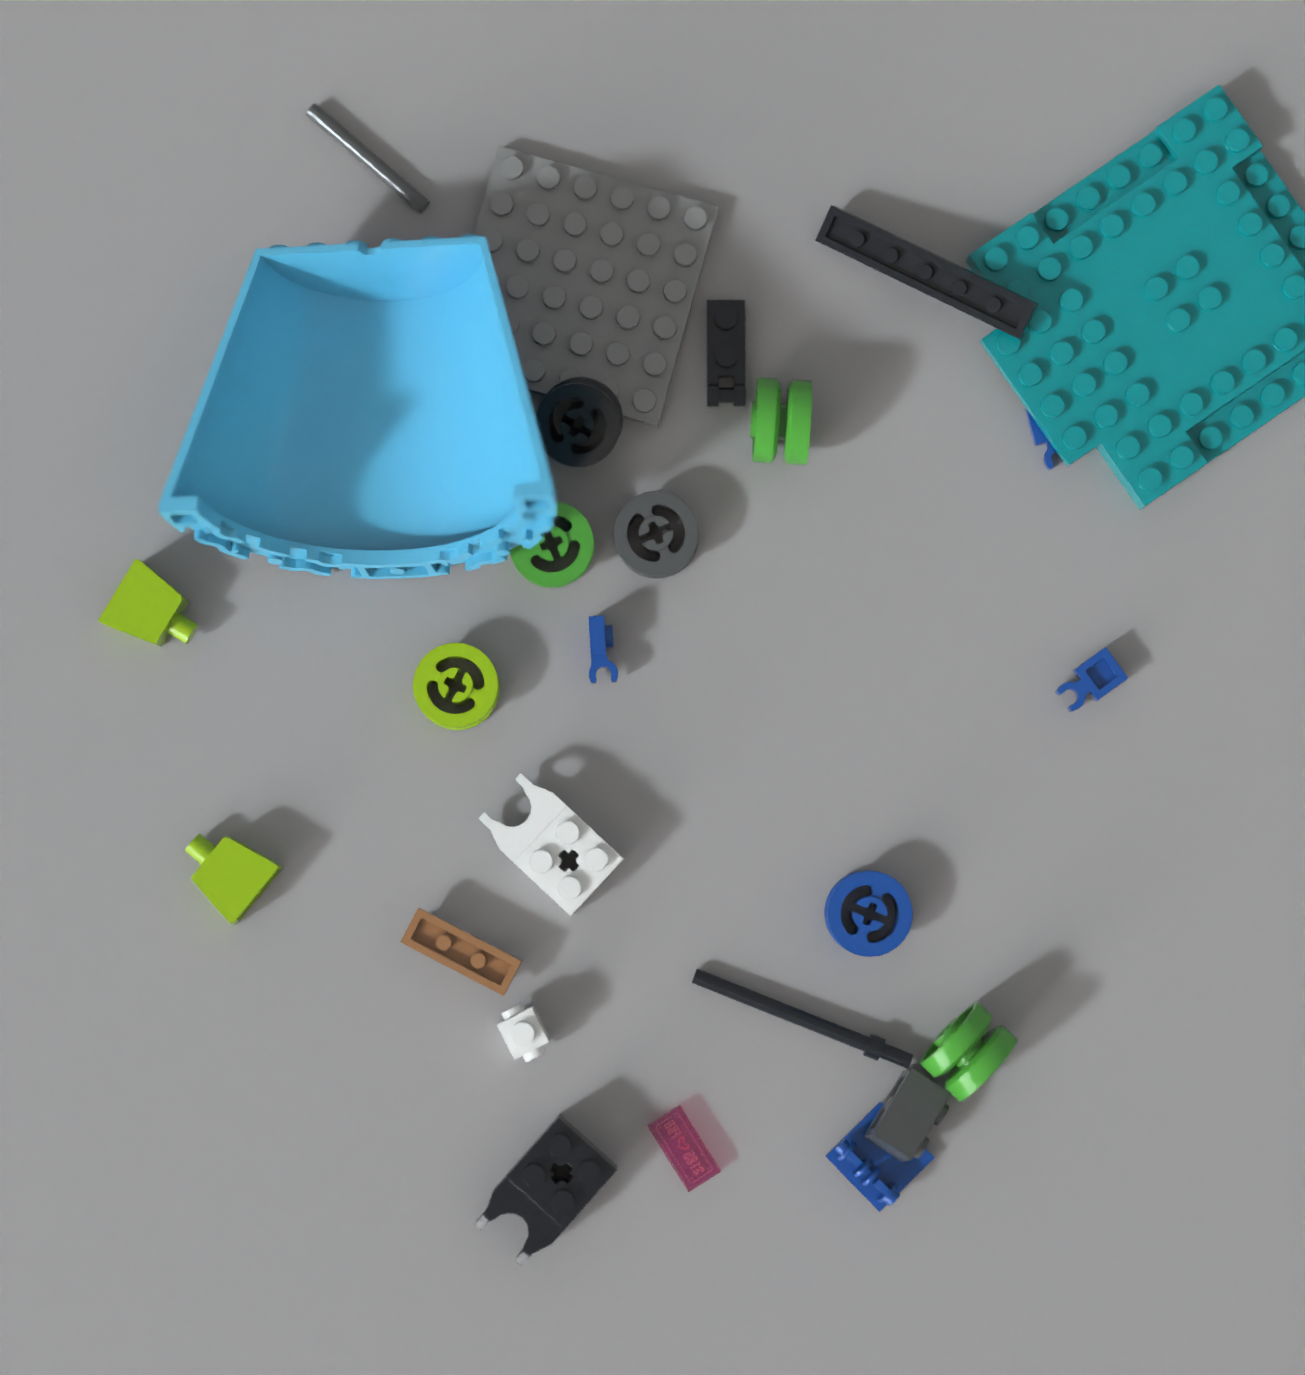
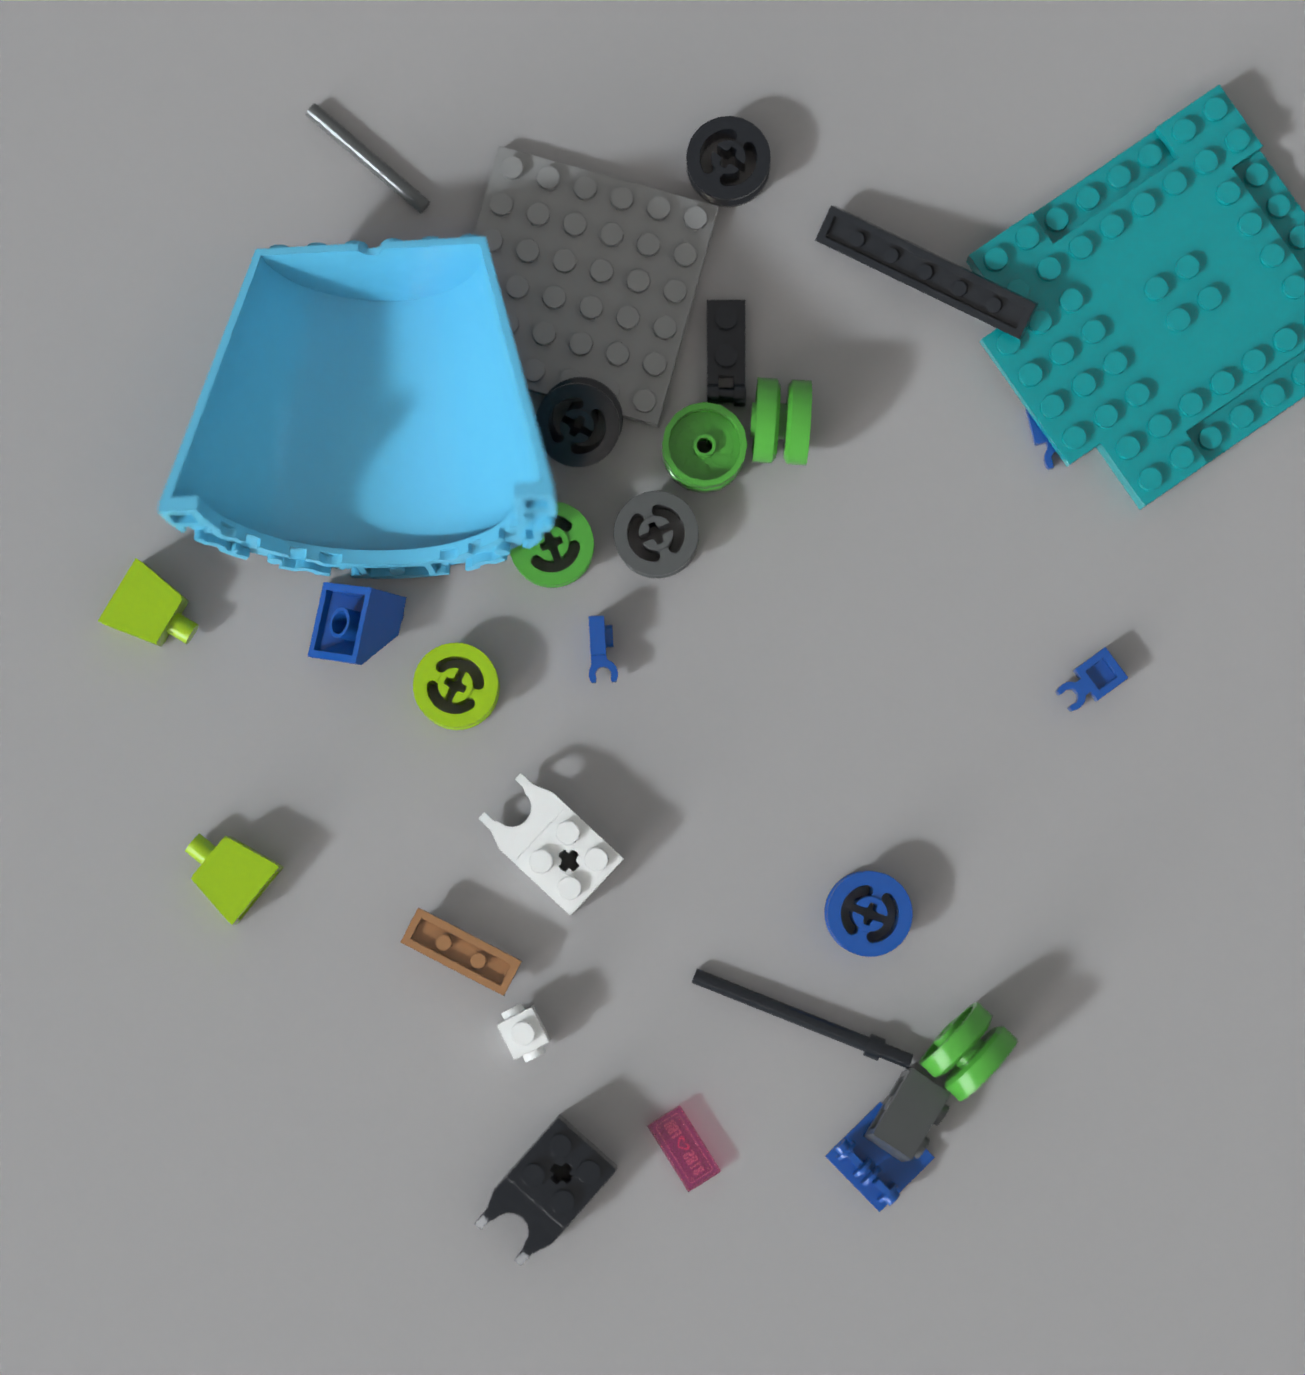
none -> blue slope [308,582,407,665]
none -> bright green wheel [662,402,748,494]
none -> black wheel [686,116,771,207]

